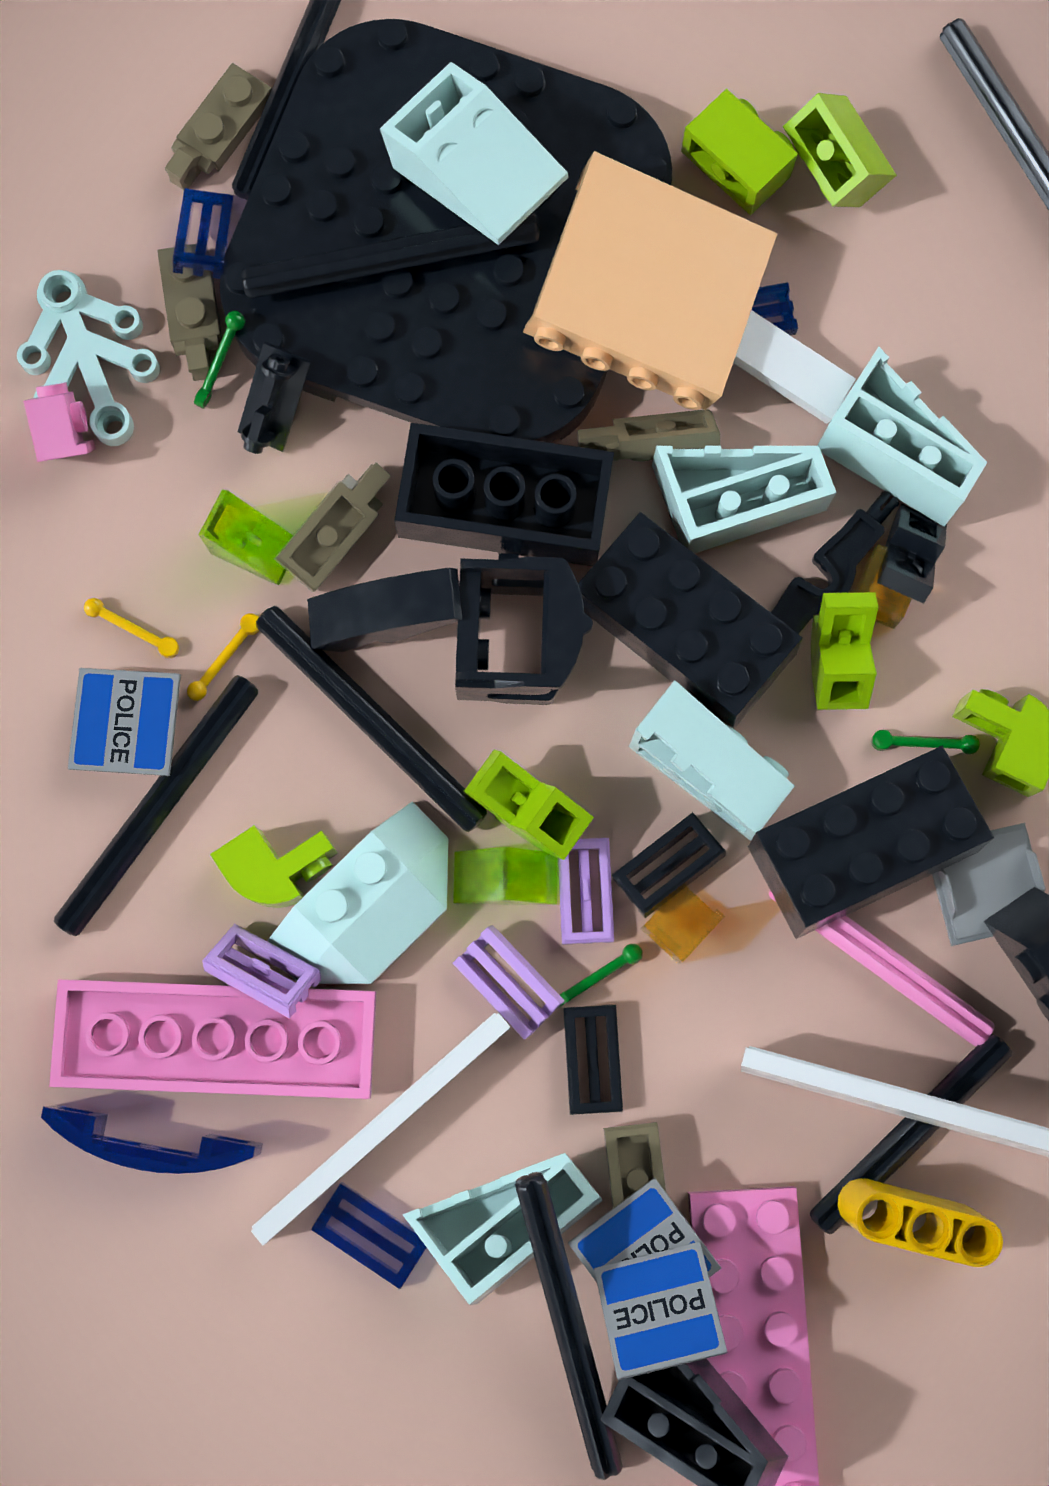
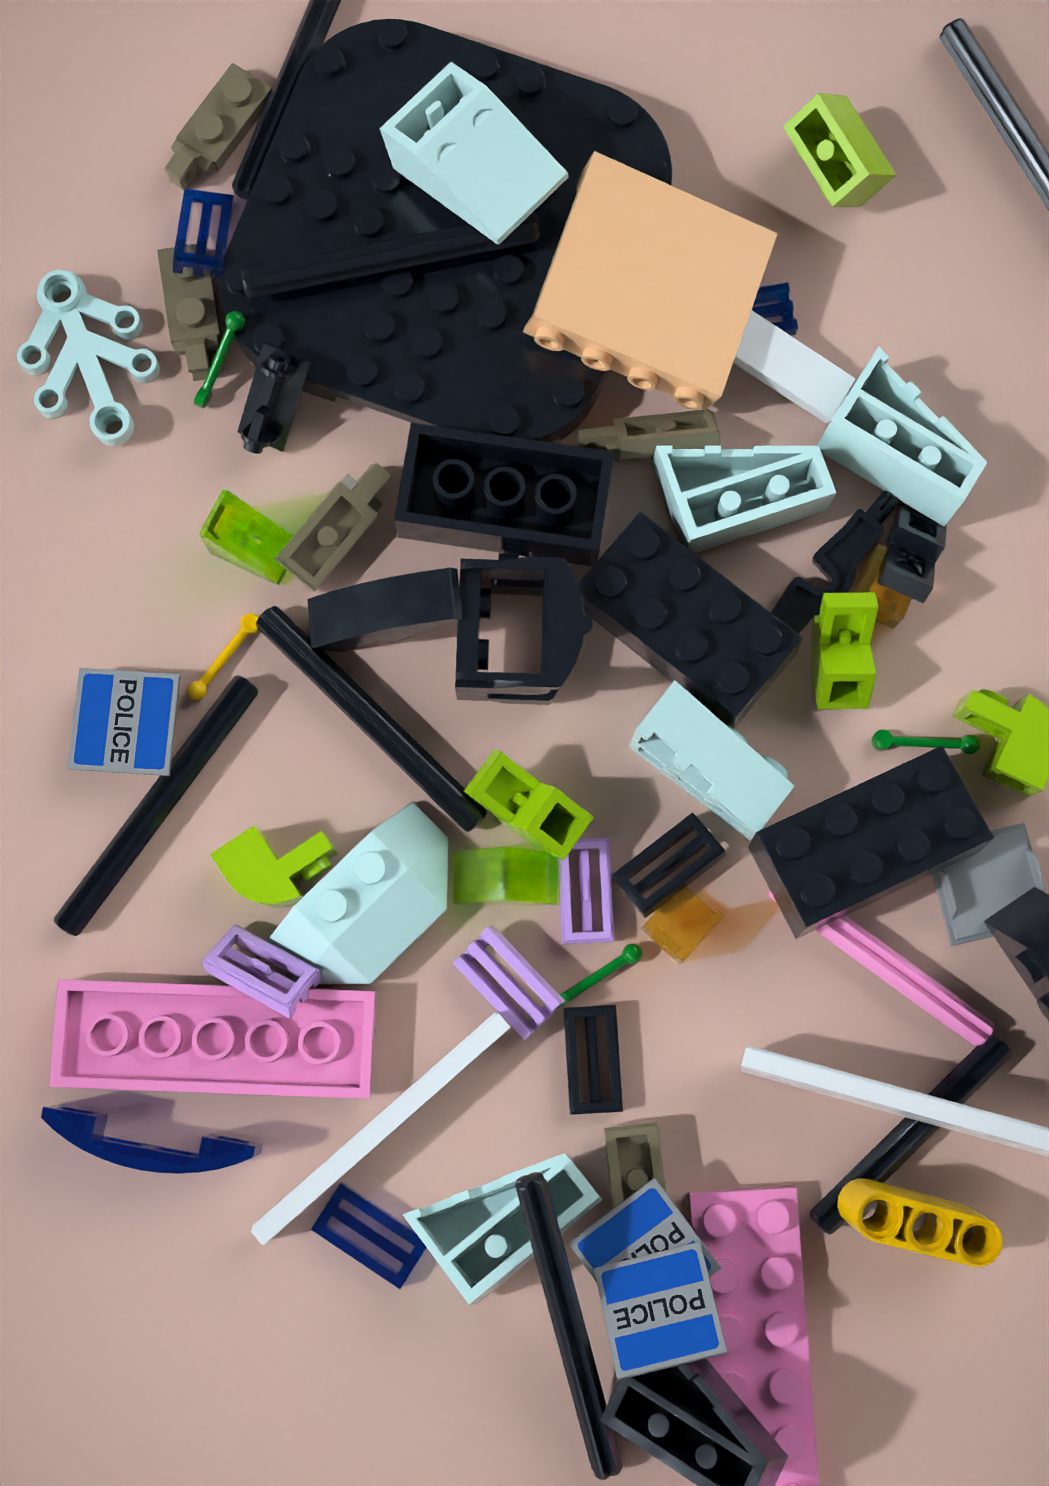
bright pink brick [23,382,96,462] -> none
yellow hinge [84,598,179,659] -> none
lime brick [681,88,798,216] -> none

